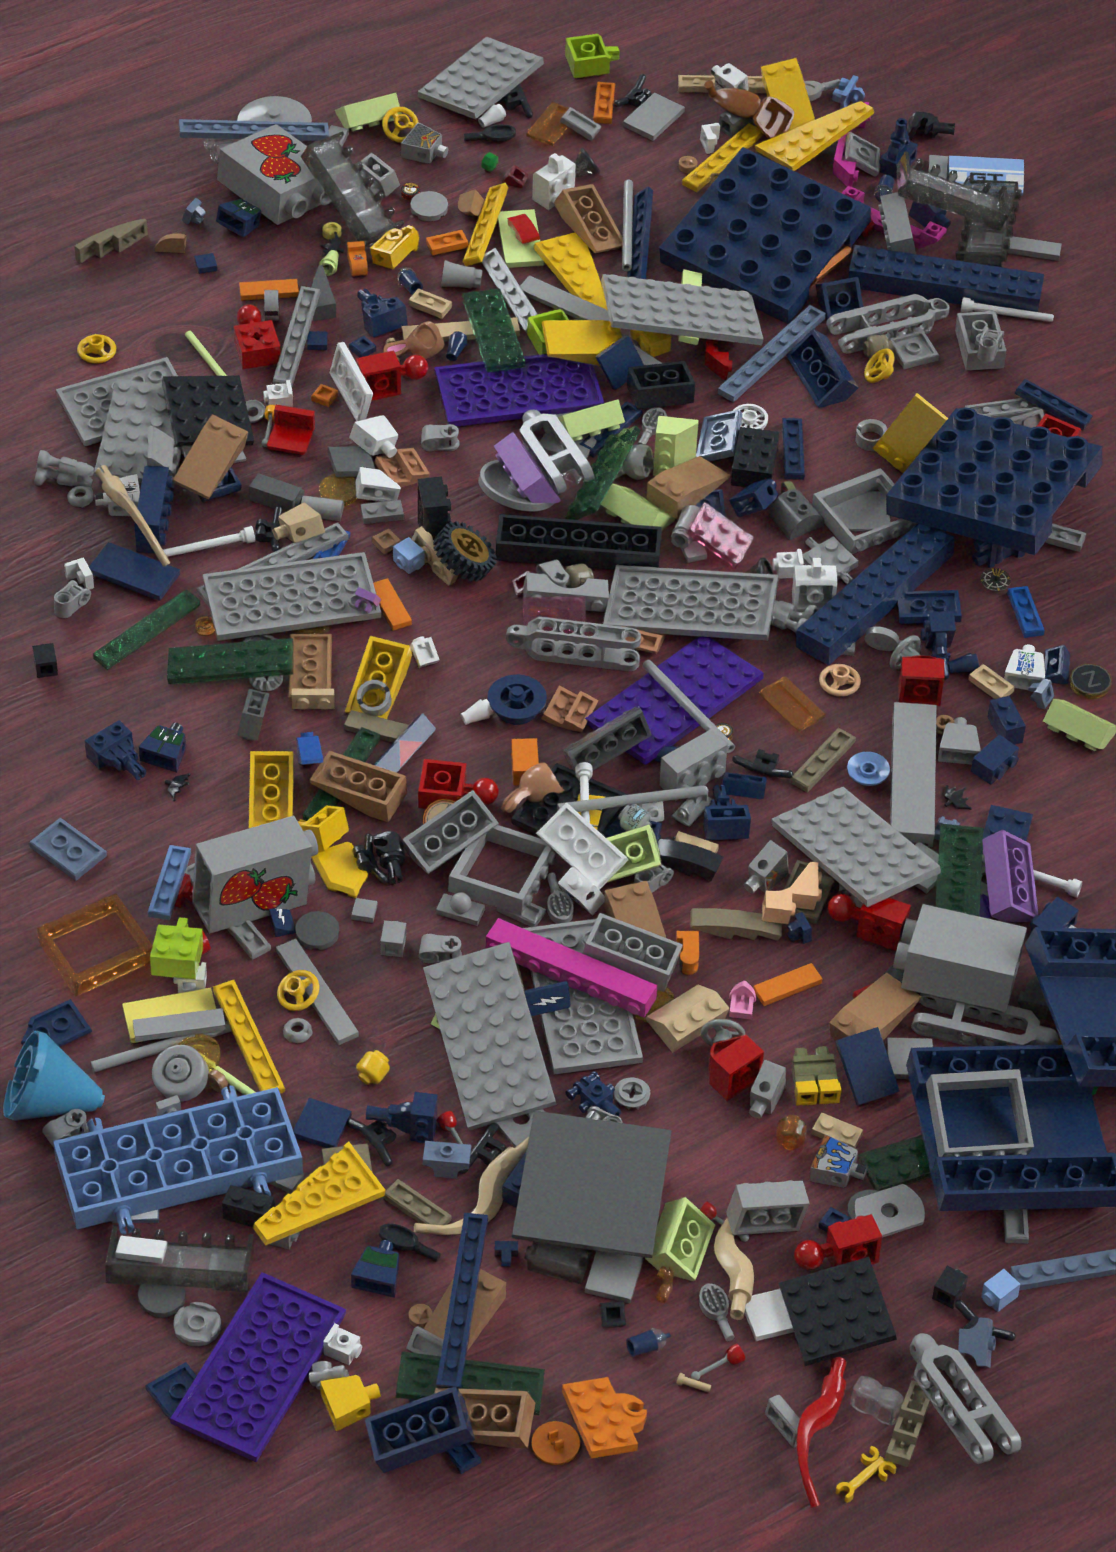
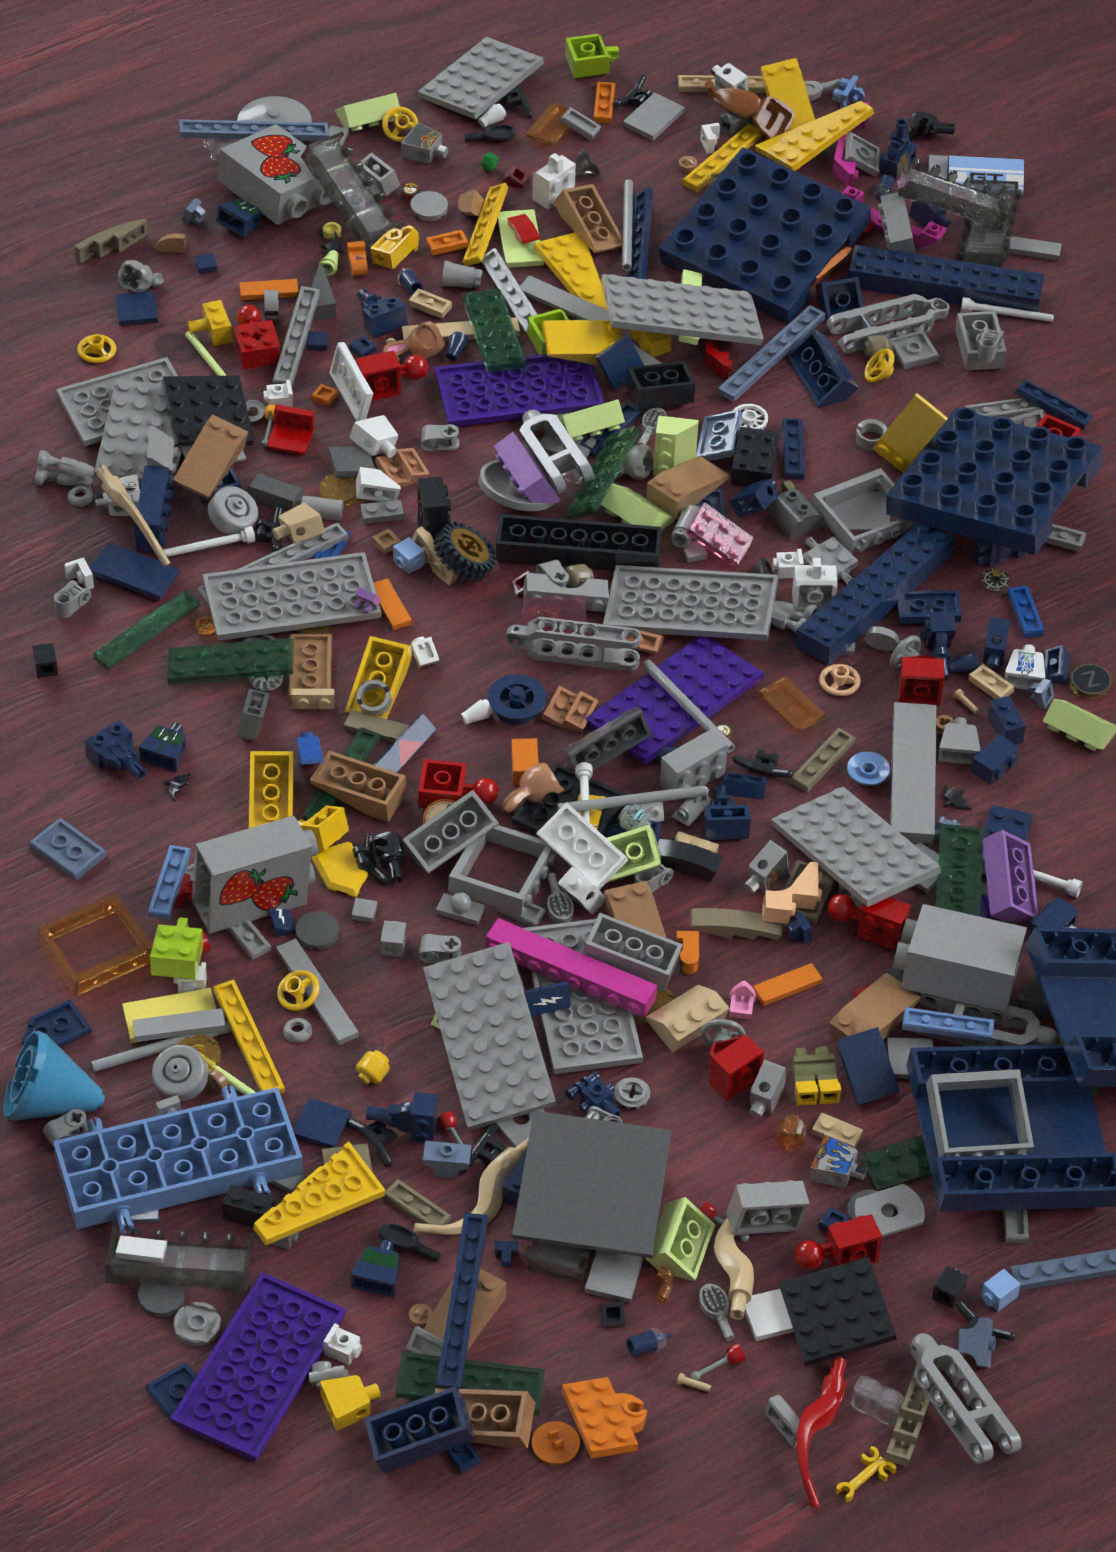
none -> dark blue tile [116,291,158,326]
none -> light grey piece [118,260,164,293]
none -> yellow brick [187,300,232,347]
none -> light grey wheel [208,486,258,535]
none -> medium blue tile [902,1007,995,1042]
none -> tan piece [953,689,979,714]
none -> dark blue torso [983,617,1010,671]

